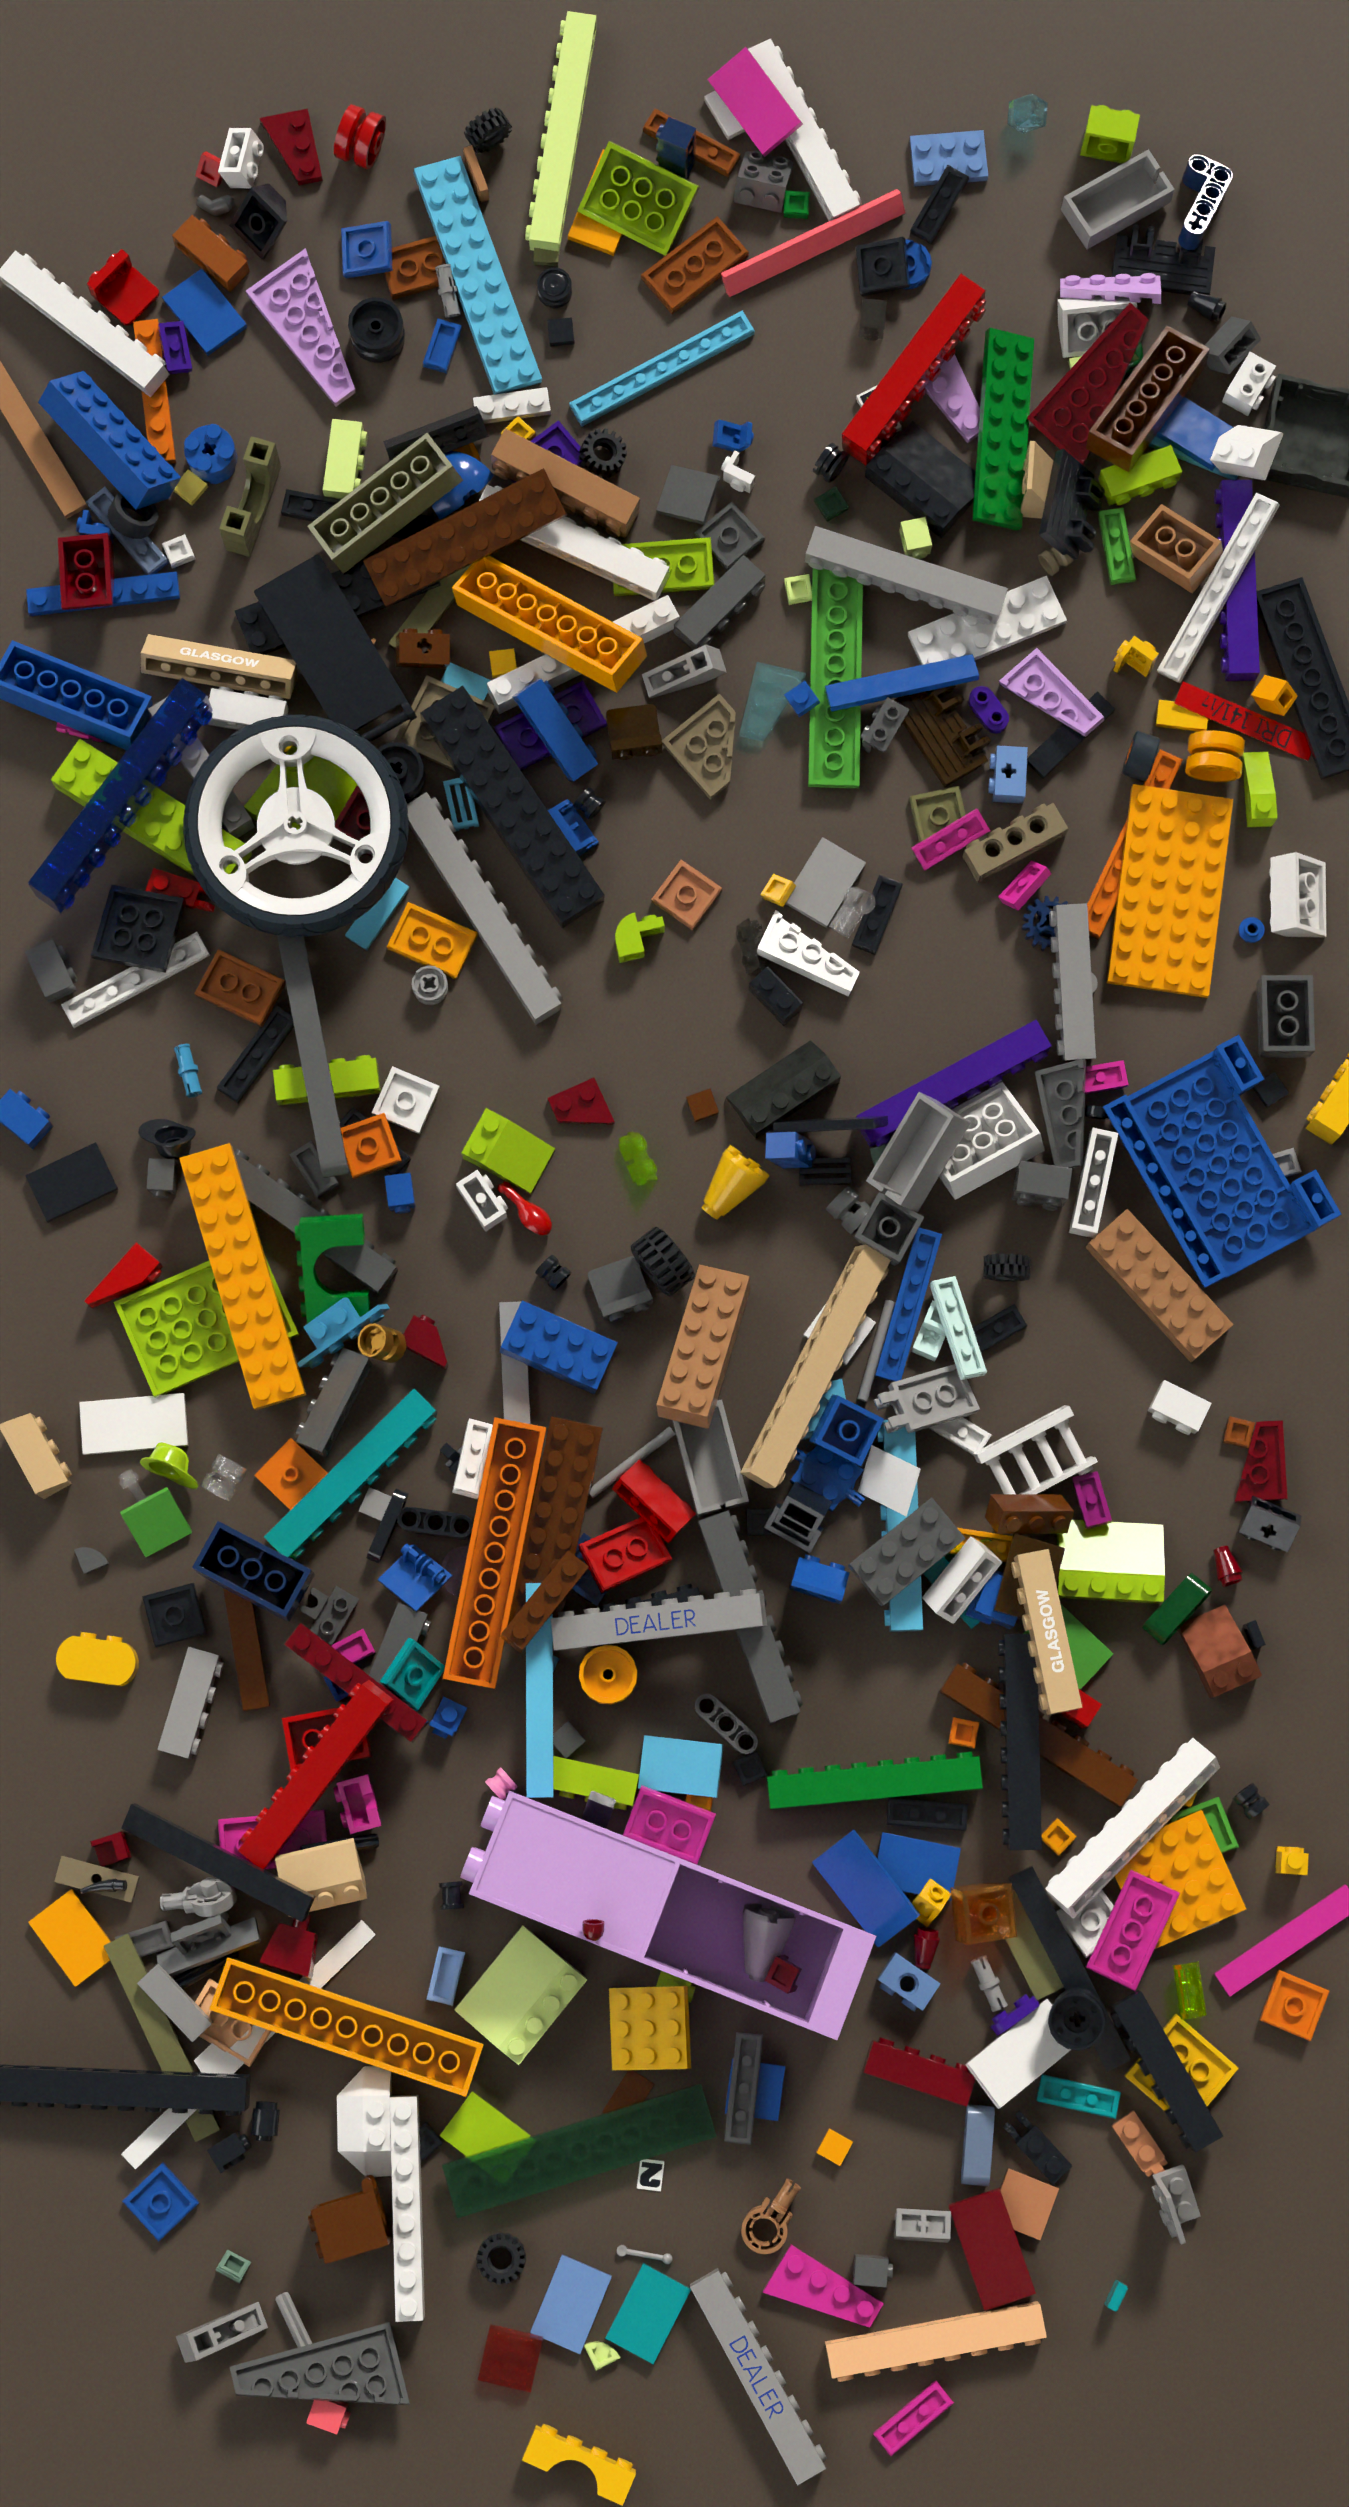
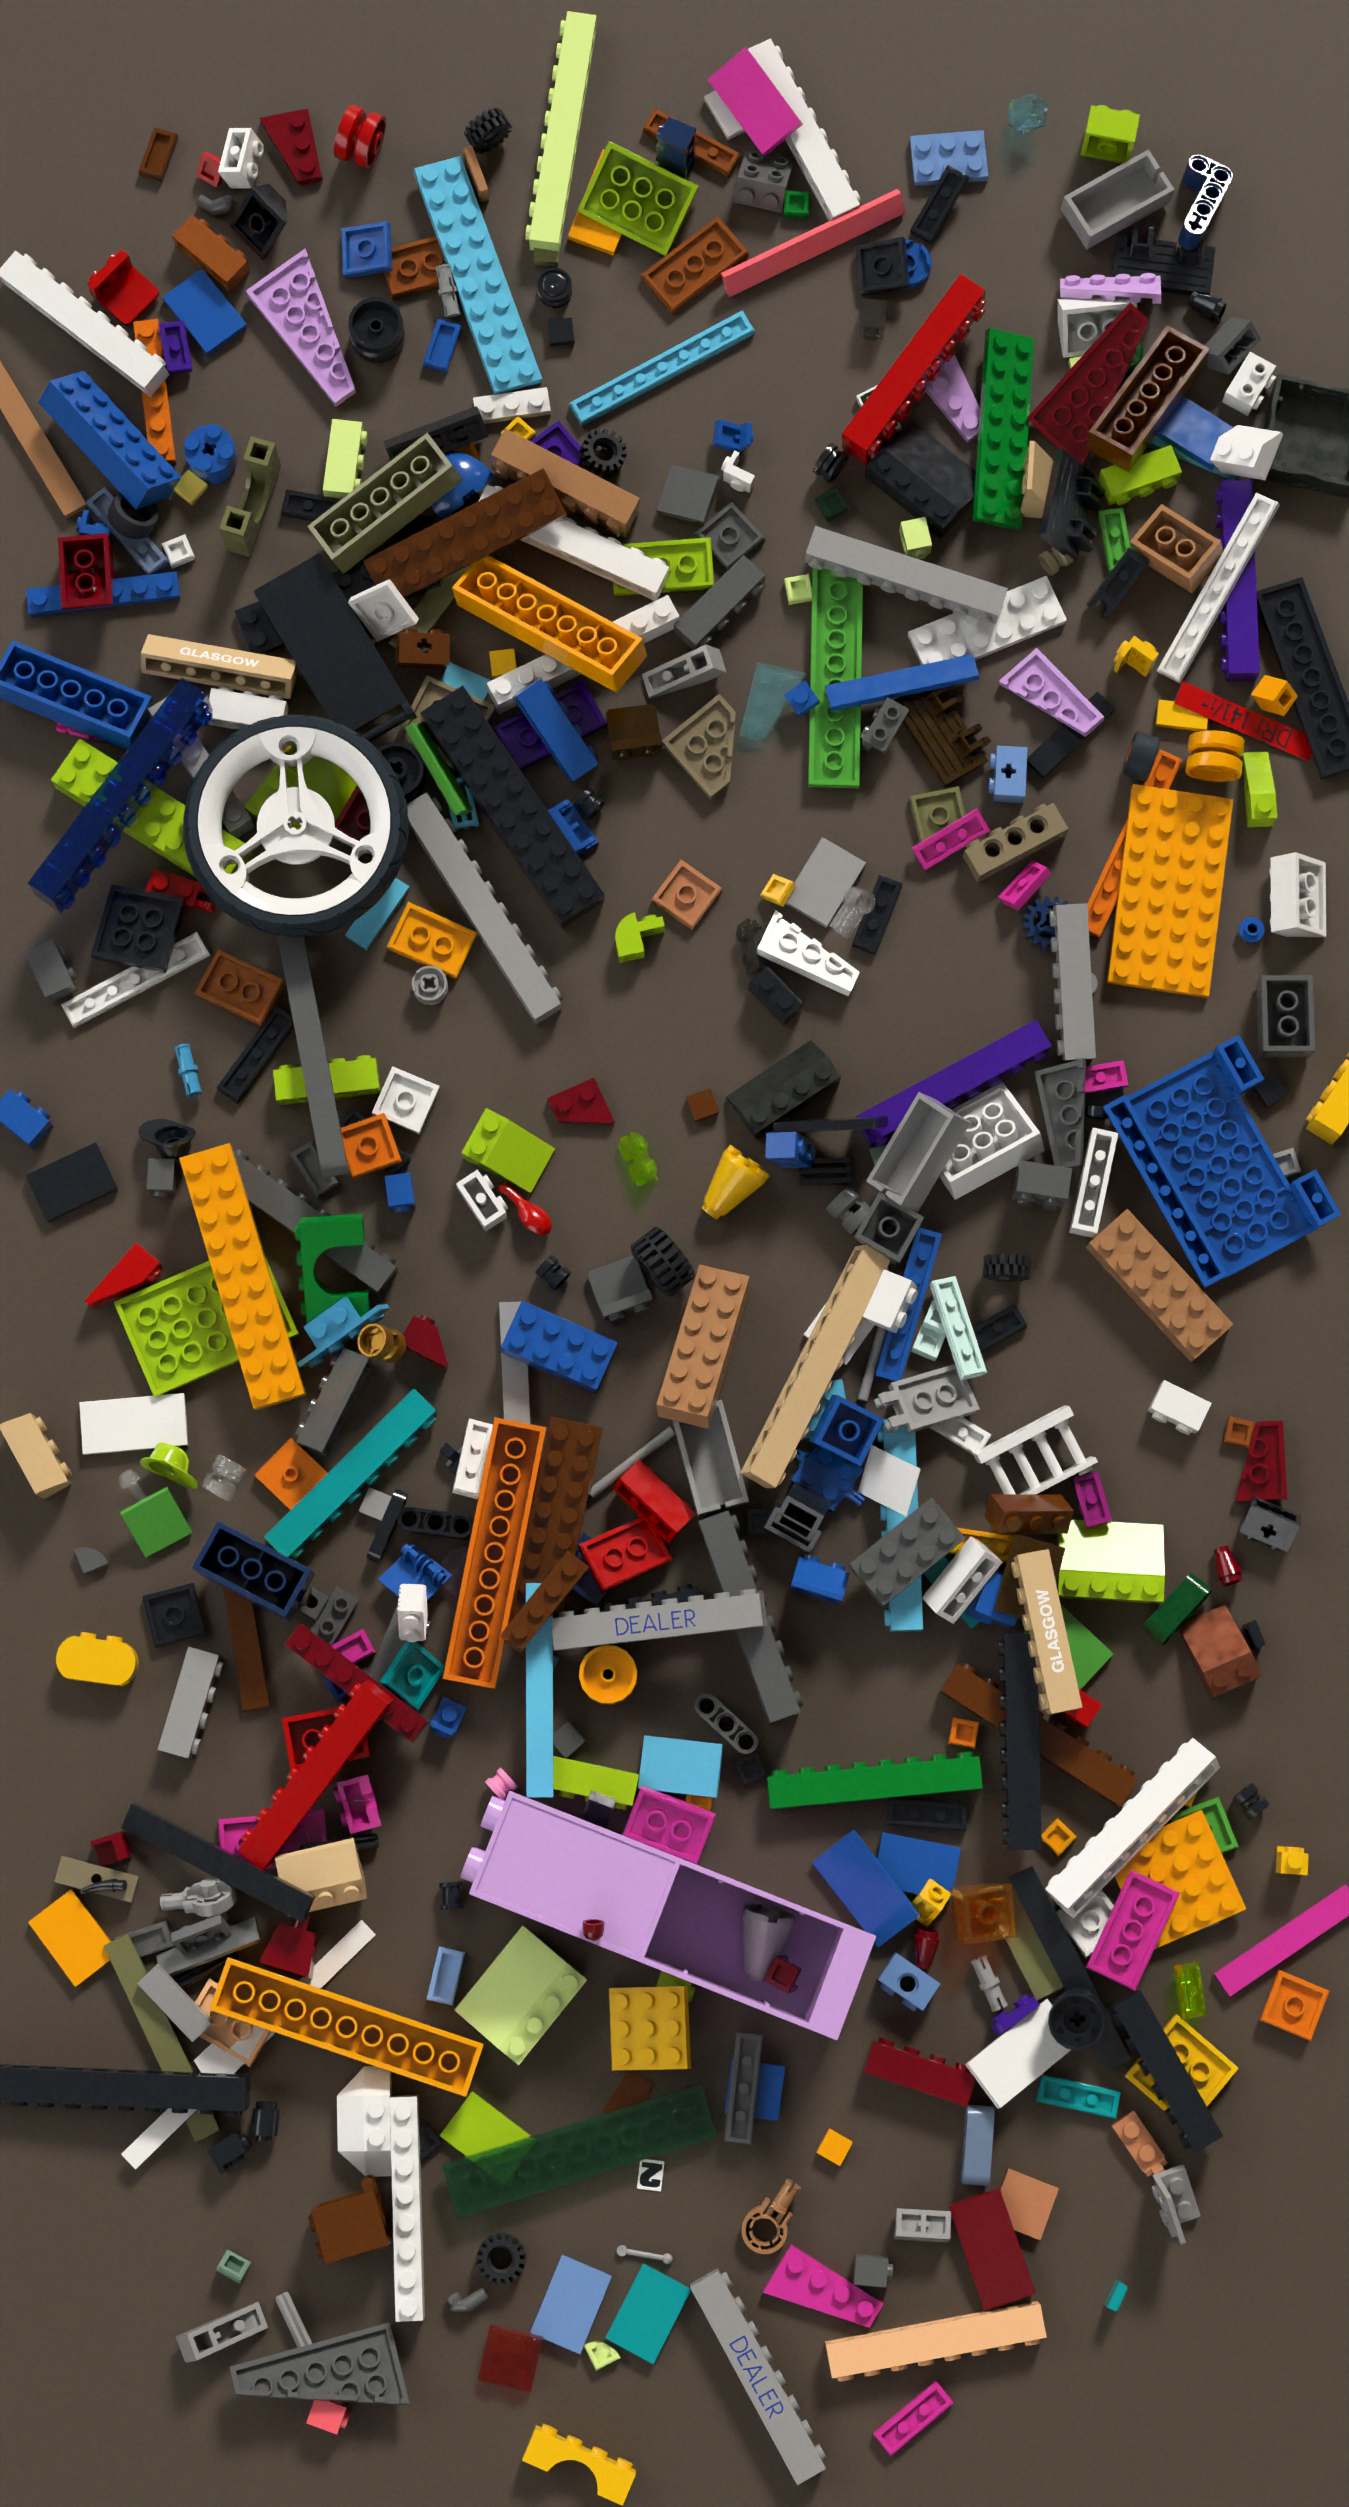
blue tile [122,2162,200,2242] -> none
dark purple plate [968,686,1009,733] -> none
black hinge [1003,2111,1072,2185] -> none
none -> reddish brown tile [138,127,178,182]
none -> white plate [348,579,419,642]
none -> white brick [397,1584,428,1642]
none -> bright green tile [405,723,473,815]
none -> dark grey arm [446,2288,489,2312]
none -> white brick [863,1270,918,1333]
none -> black plate [1086,547,1149,619]

